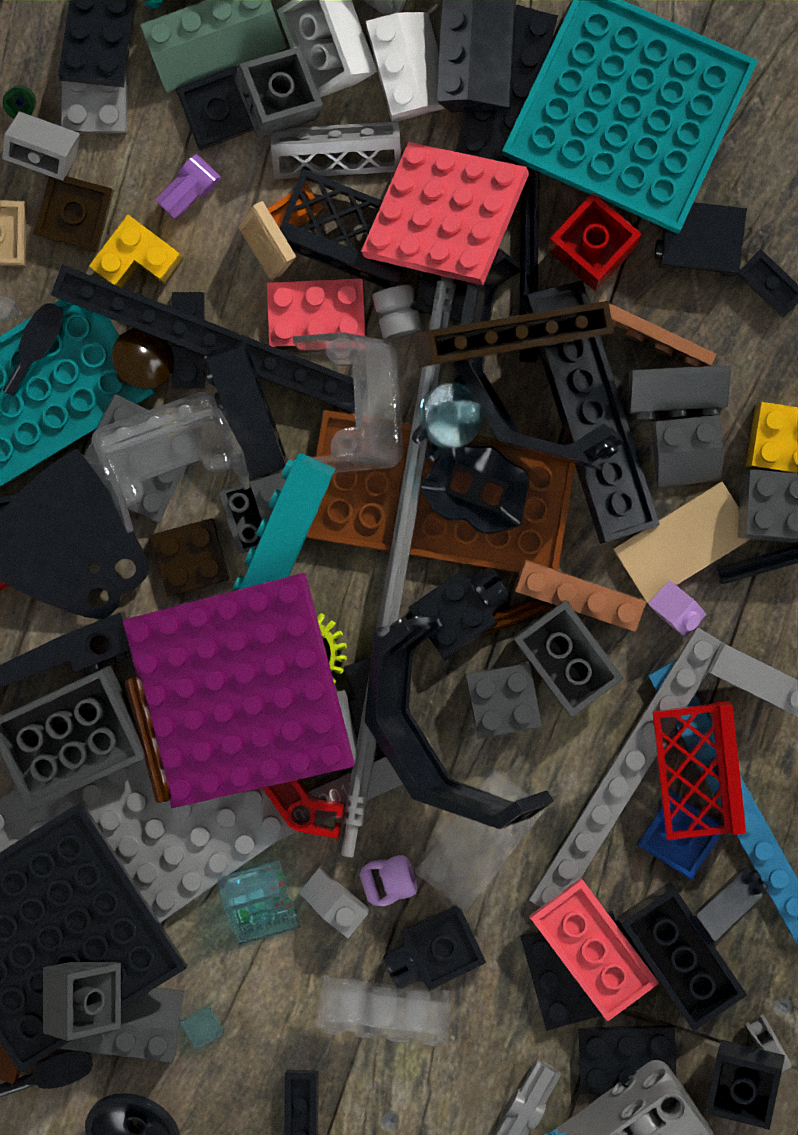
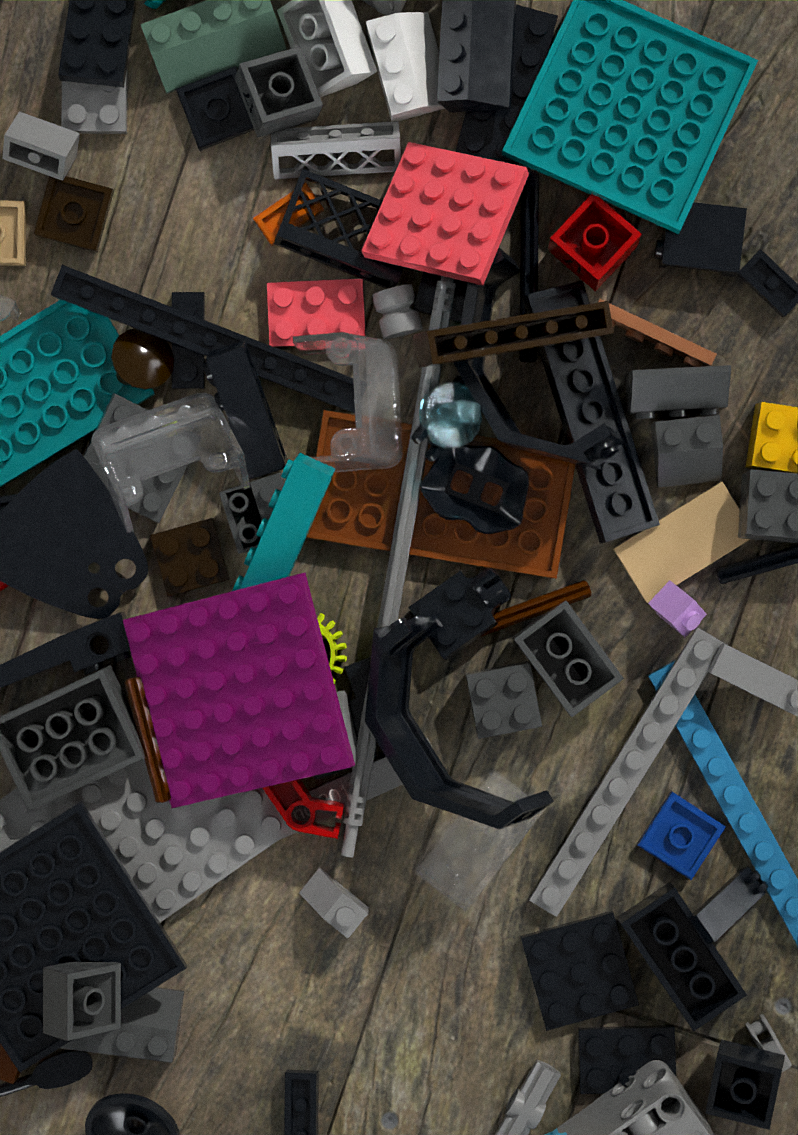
dark green tile [2,85,37,119] -> none
black piece [3,303,63,397] -> none
yellow brick [89,215,183,288] -> none
medium lavender piece [155,154,221,220] -> none
clear light blue tile [180,1004,225,1050] -> none
clear light blue slope [218,860,301,945] -> none
tan tile [239,201,296,281] -> none
clear brick [316,976,451,1046] -> none
lavender piece [359,855,417,906] -> none
black plate [383,903,486,991] -> none
nougat plate [514,560,646,632] -> none
coral plate [529,878,659,1022] -> none
red fence [652,700,746,840] -> none

